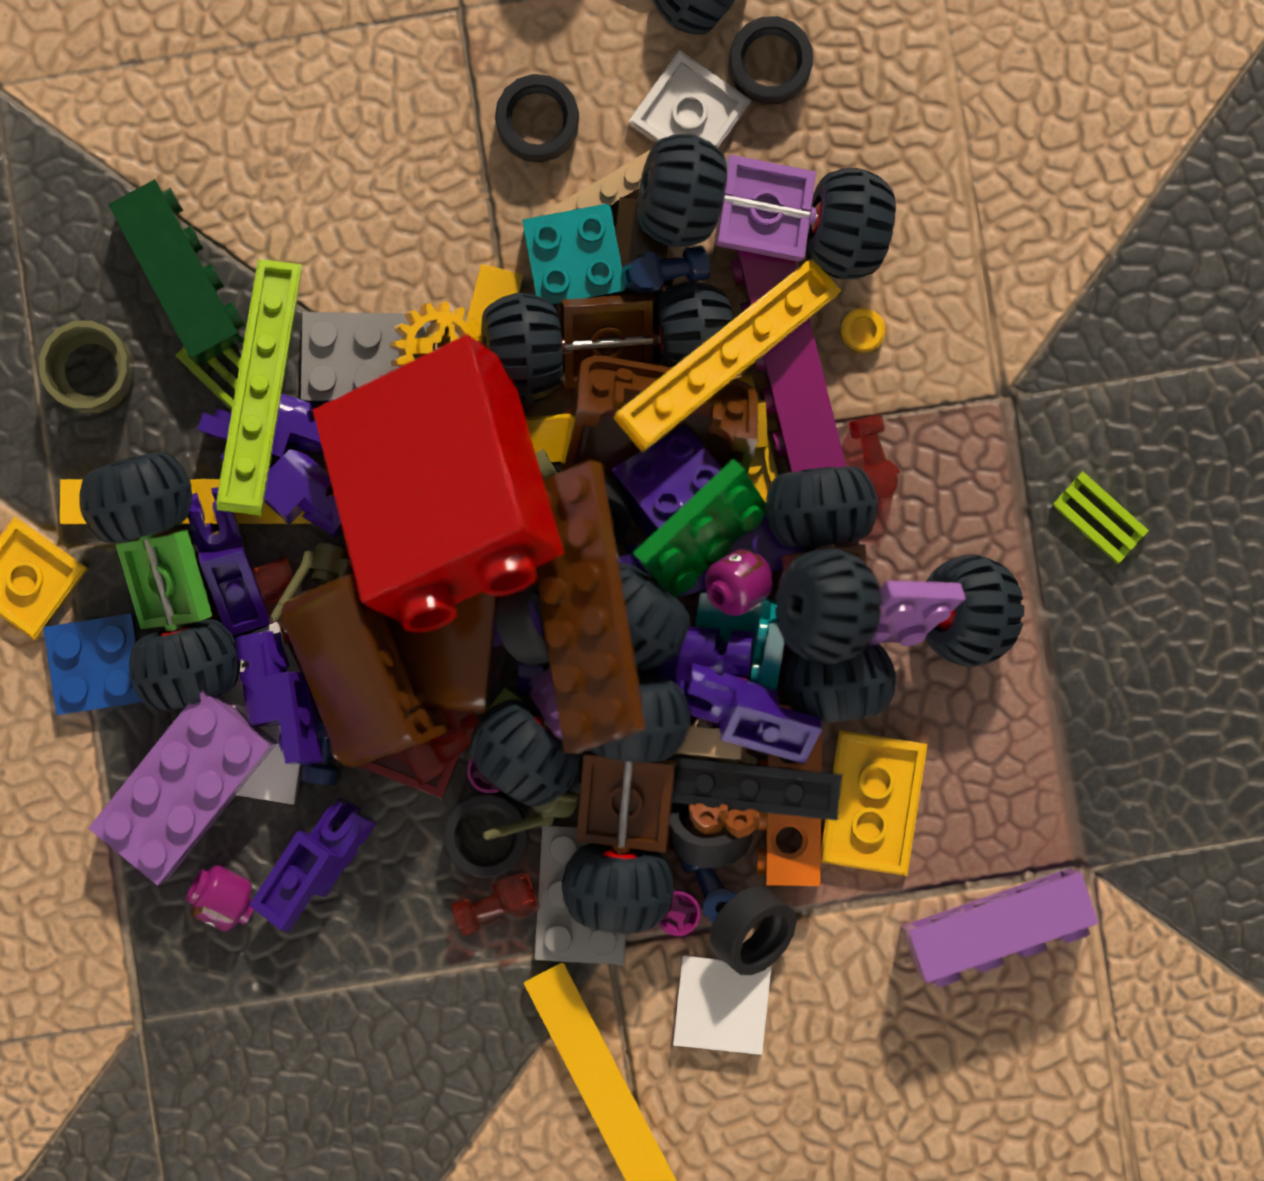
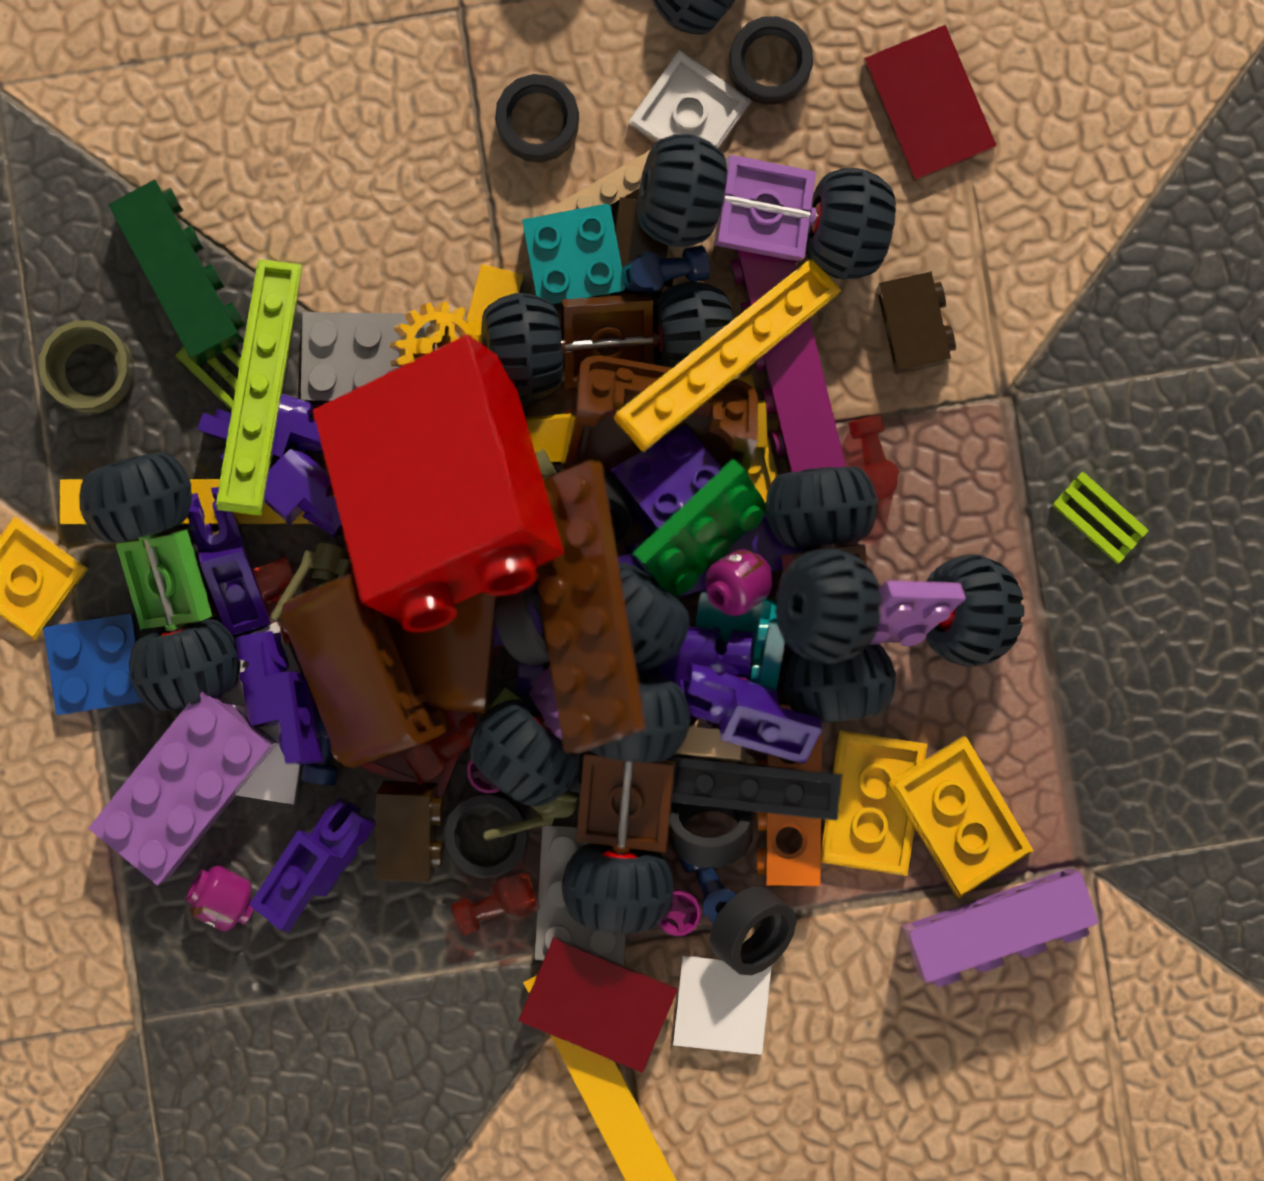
dark orange piece [689,803,760,838] -> none
yellow tile [840,308,885,354] -> none
none -> dark brown brick [376,781,444,883]
none -> dark red tile [518,936,678,1073]
none -> dark red tile [863,24,997,182]
none -> dark brown brick [876,271,956,375]
none -> yellow tile [888,736,1034,898]

